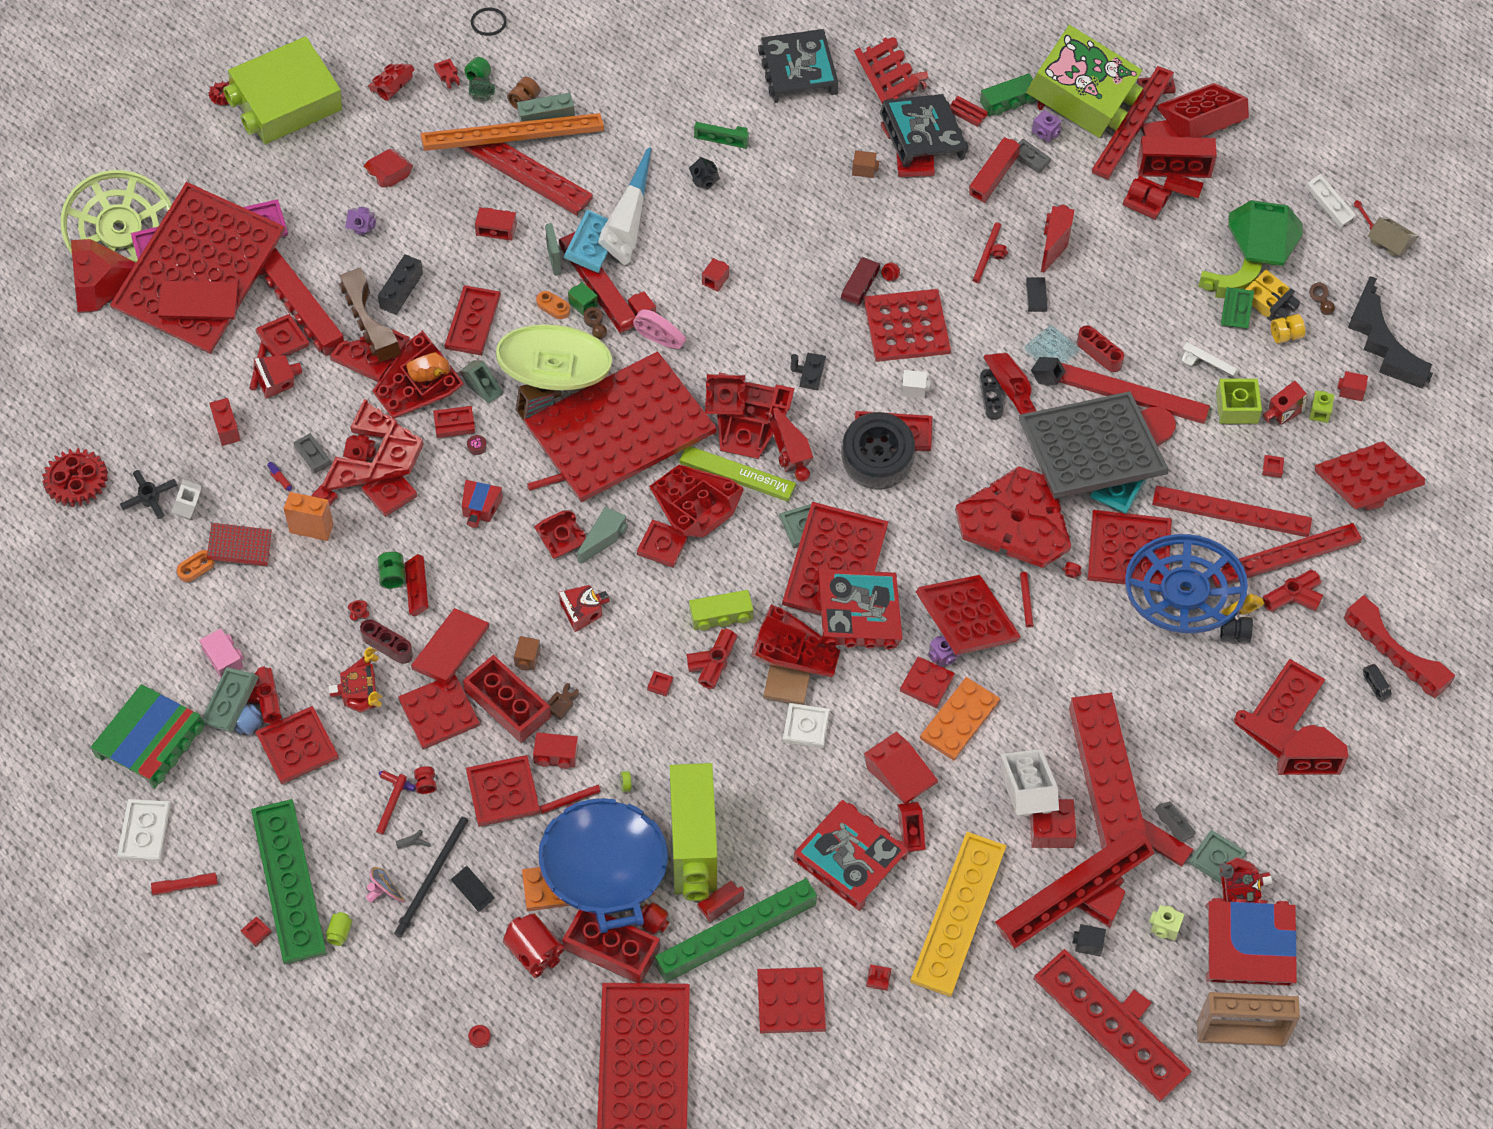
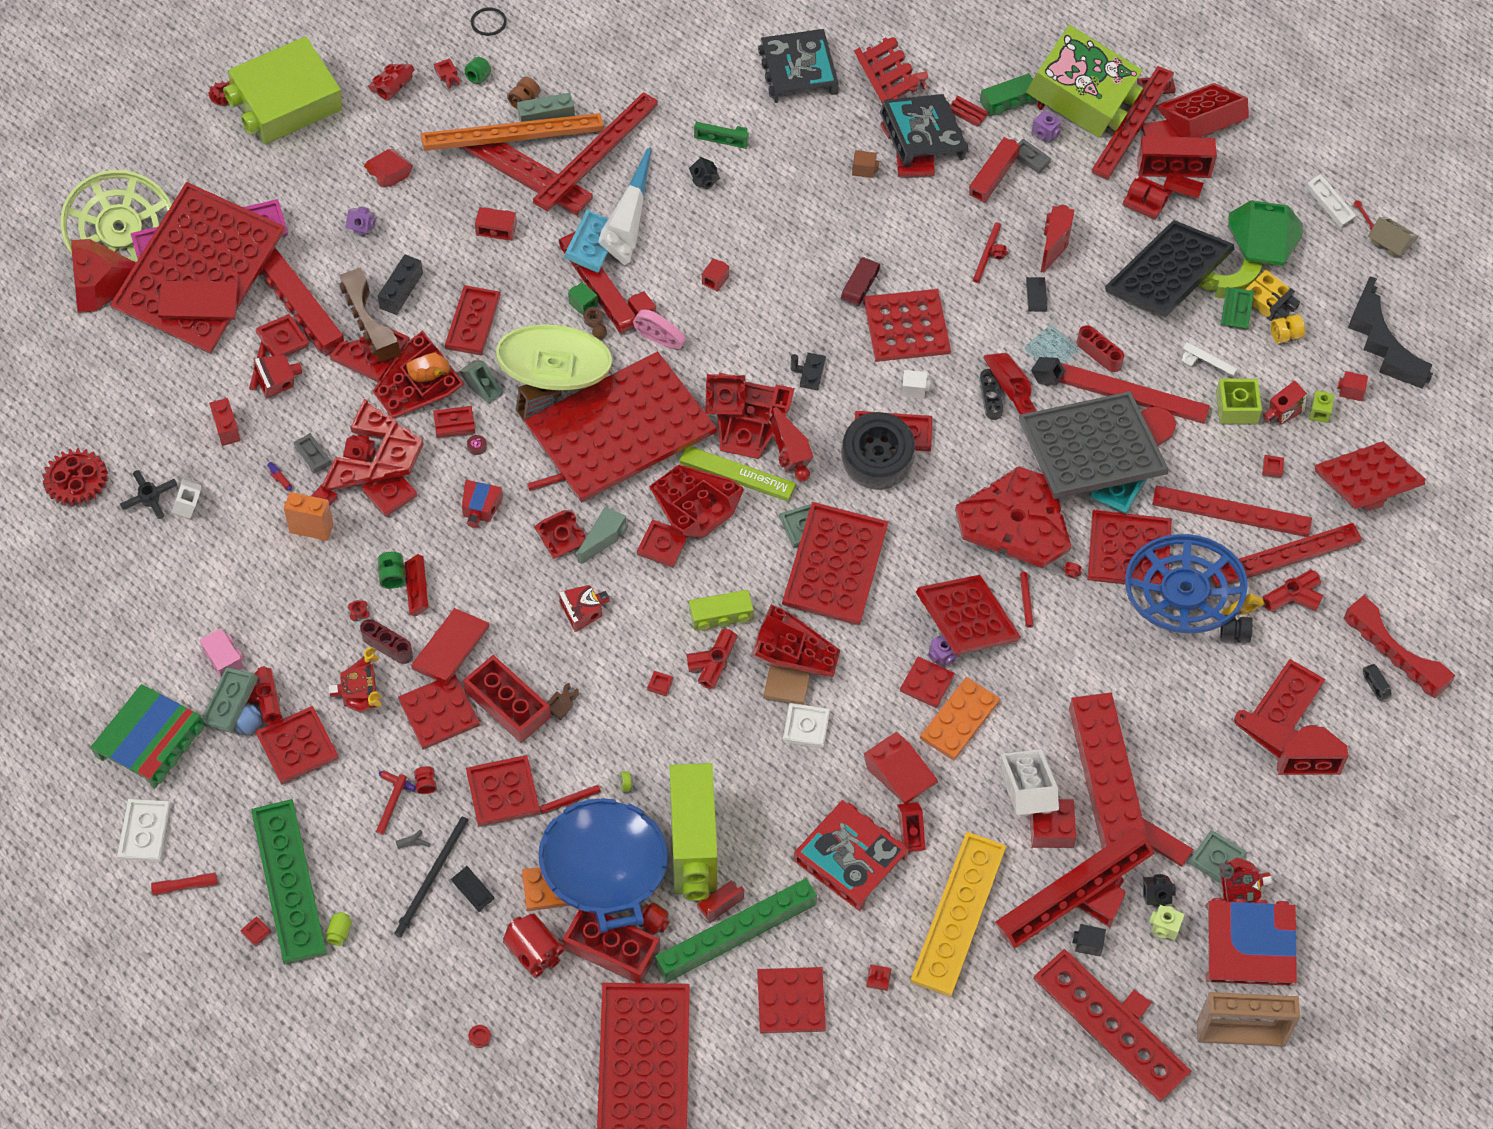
orange plate [176,550,215,582] -> none
red tile [207,523,272,566] -> none
shield [366,867,405,903] -> none
clear green head [469,77,495,101] -> none
dark orange brick [514,636,541,670] -> none
red brick [533,732,578,769] -> none
orange plate [536,291,570,319] -> none
sand green tile [545,223,561,276] -> none
panel [813,569,903,649] -> none
red plate [881,262,900,281] -> none
dark grey plate [1154,801,1196,842] -> none
reddish brown plate [1309,282,1335,315] -> none
none -> red plate [533,92,658,212]
none -> black plate [1105,220,1235,317]
none -> black brick [1143,874,1176,907]

